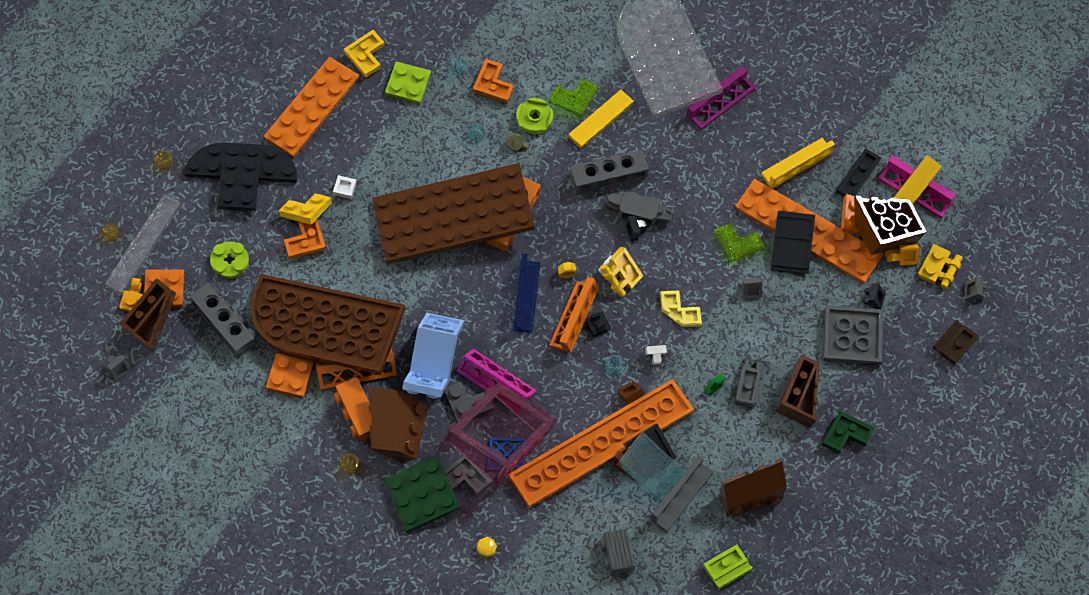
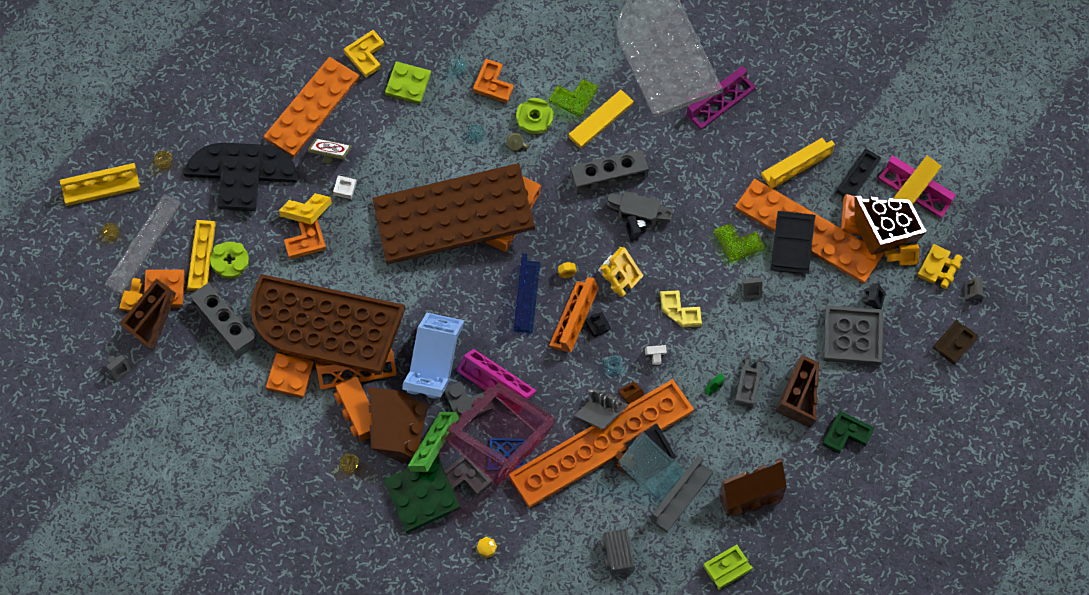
none -> yellow fence [60,163,140,206]
none -> yellow tile [187,220,216,291]
none -> piece [308,138,352,165]
none -> bright green plate [408,412,459,472]
none -> dark grey hinge [574,388,628,430]

